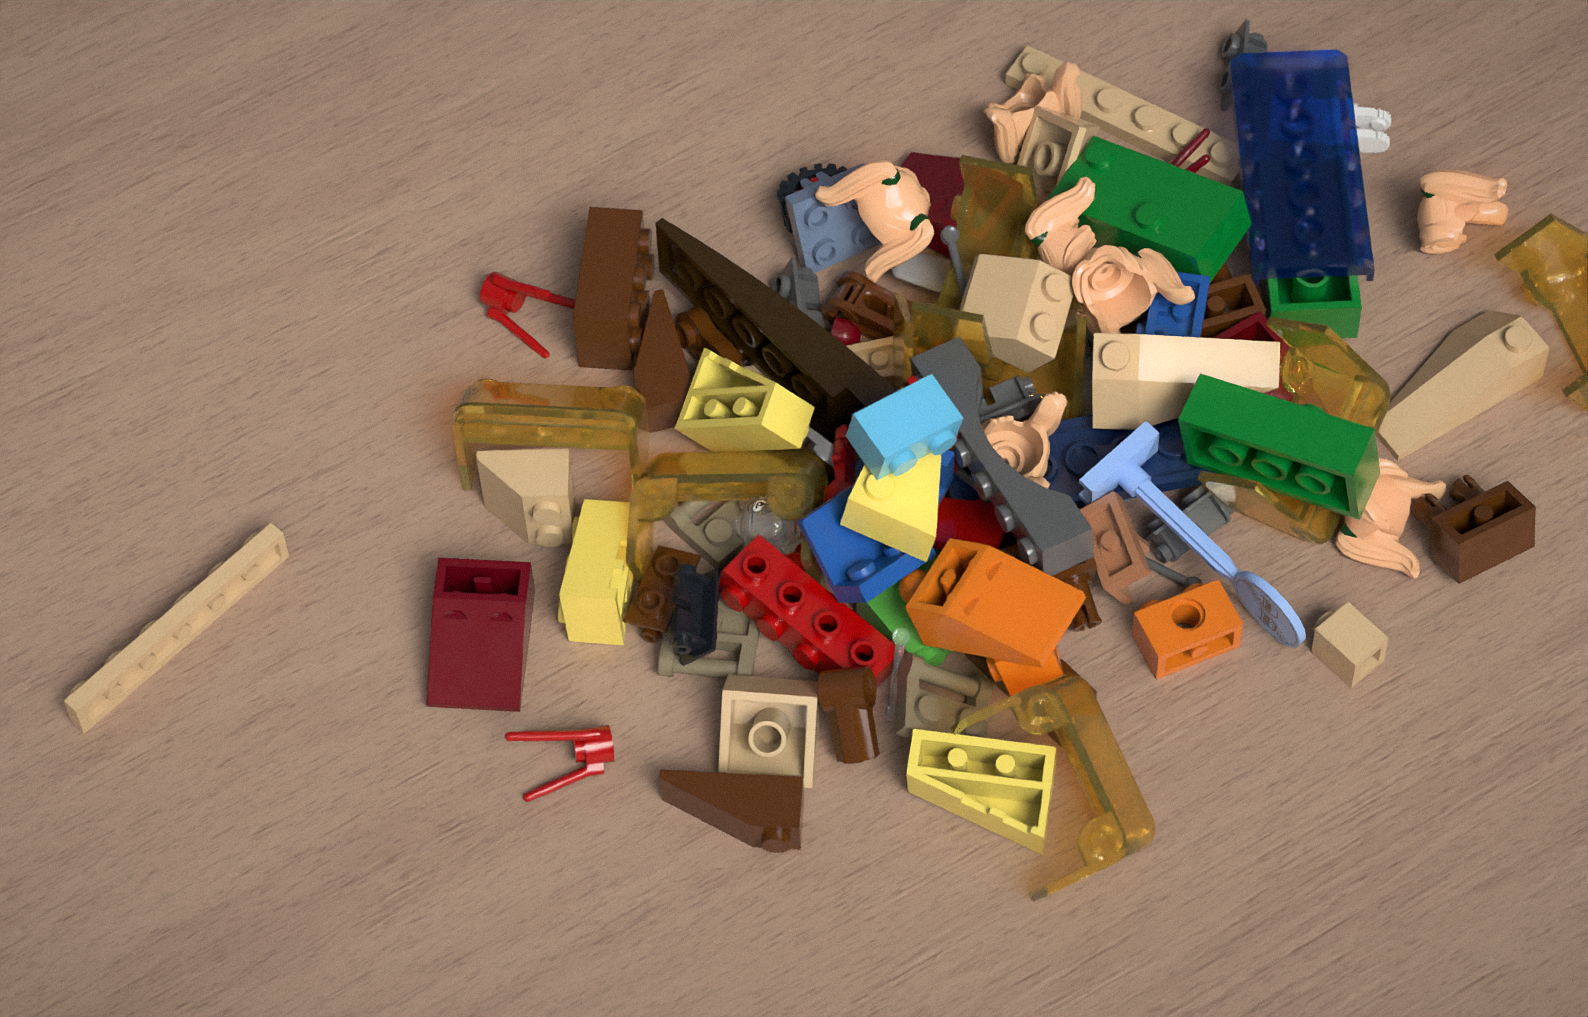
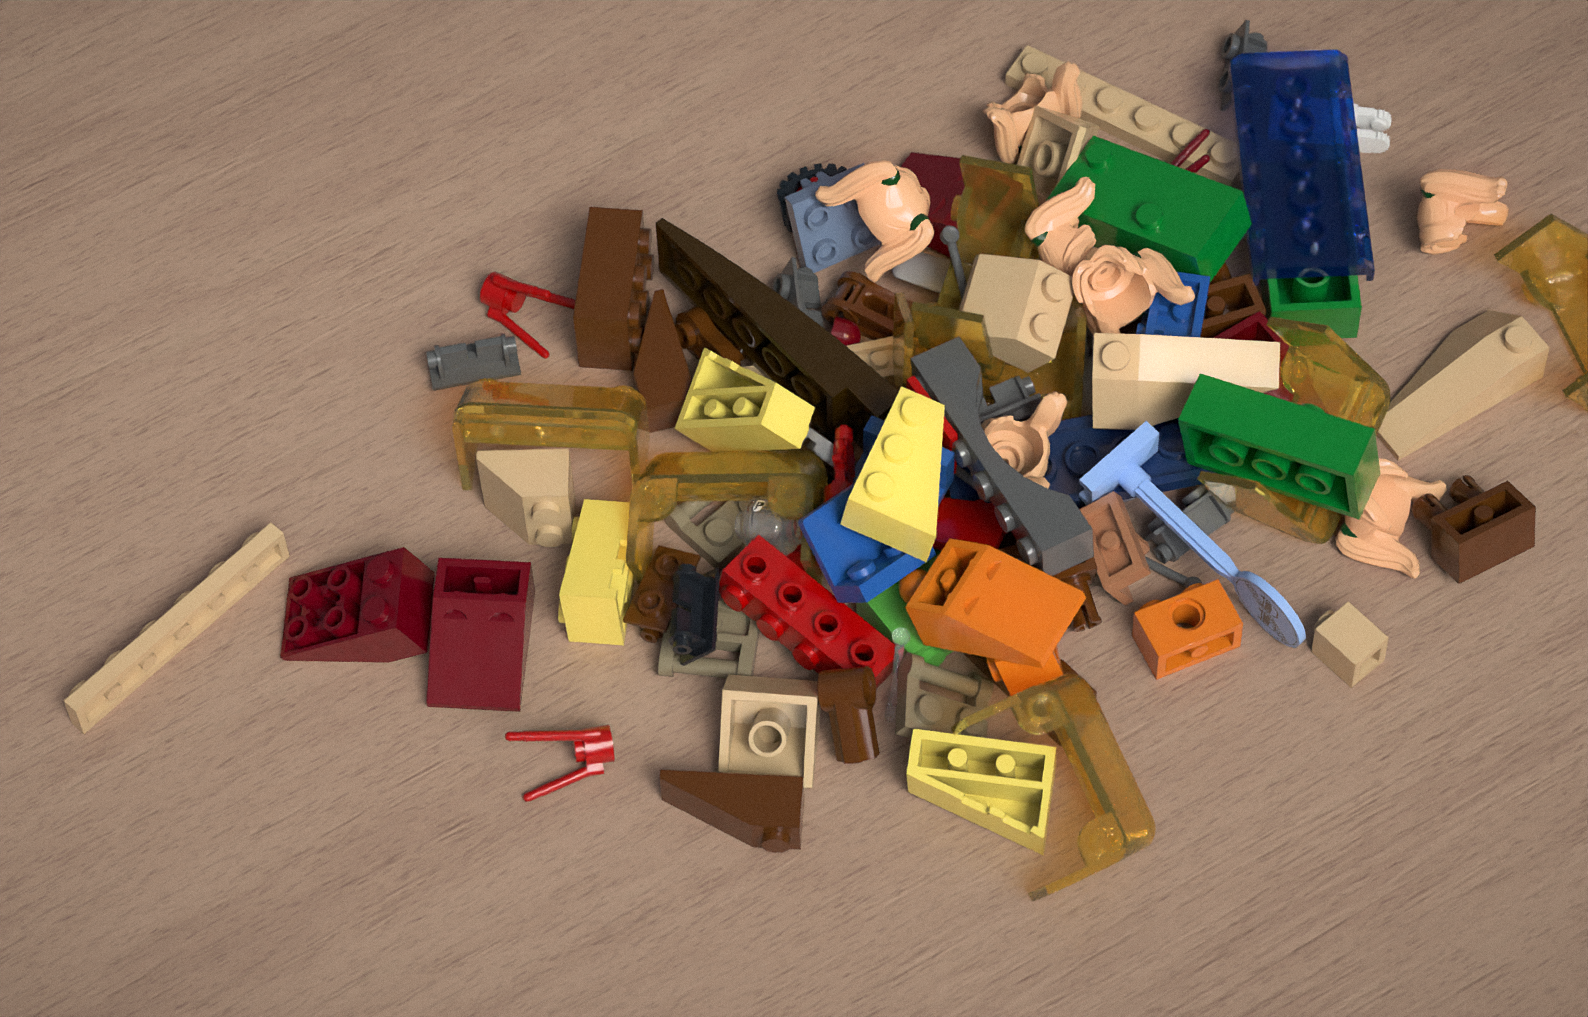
medium azure brick [846,374,963,481] -> none
none -> dark red slope [280,547,435,663]
none -> dark grey hinge [426,333,521,391]

